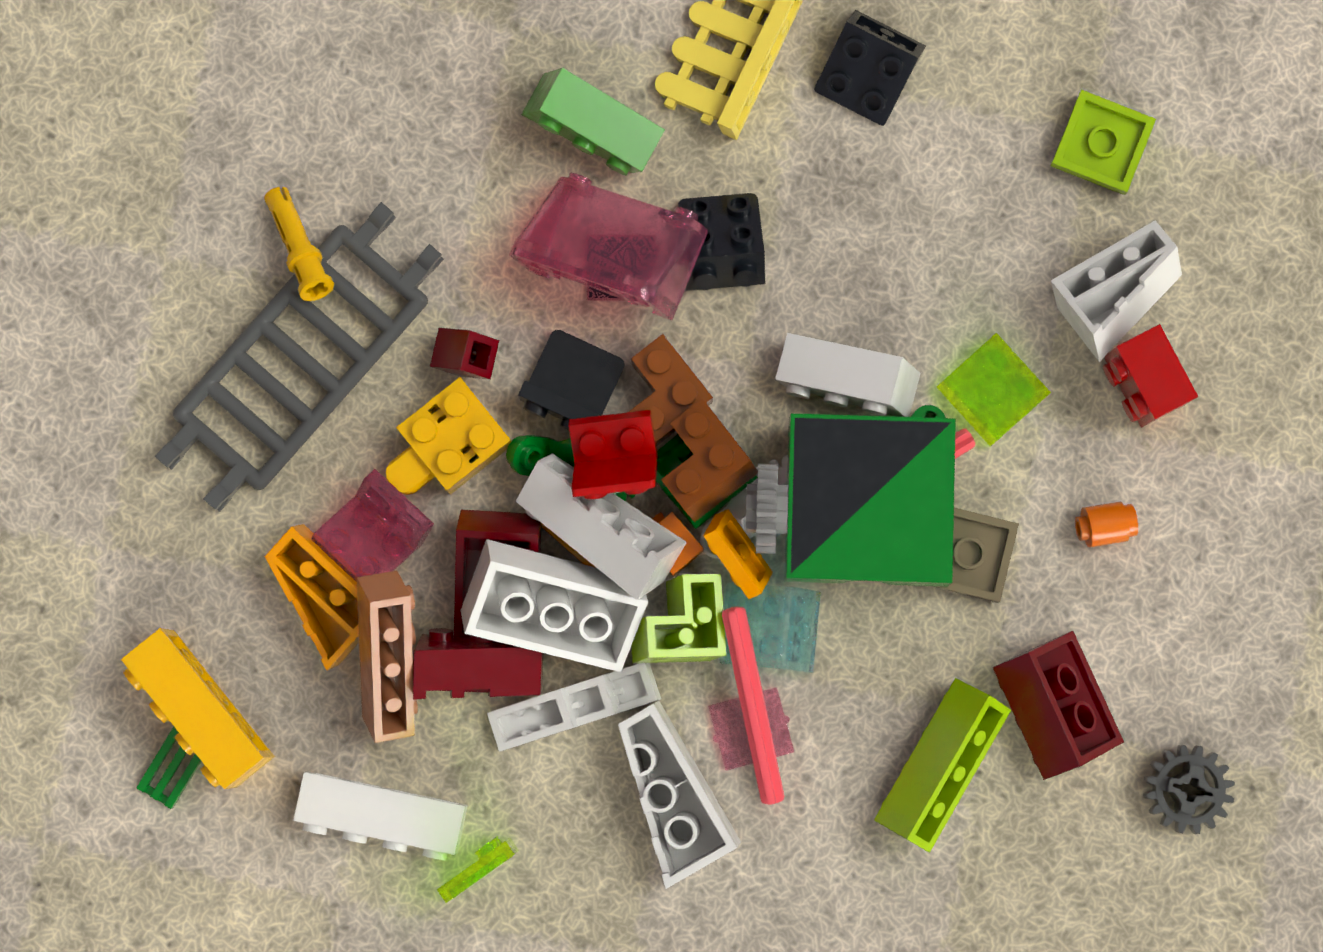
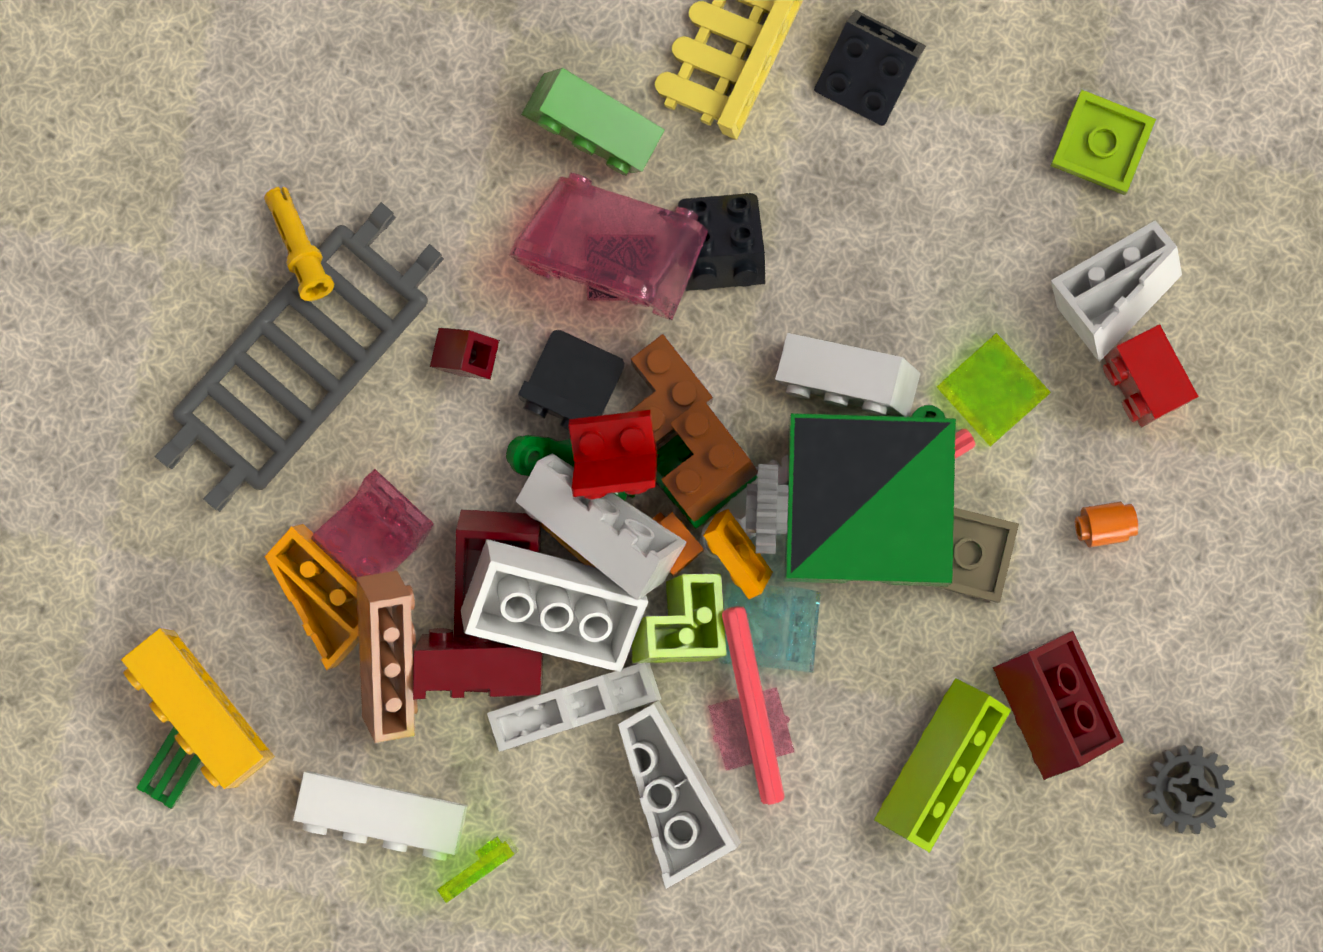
yellow brick [386,377,512,495] -> none

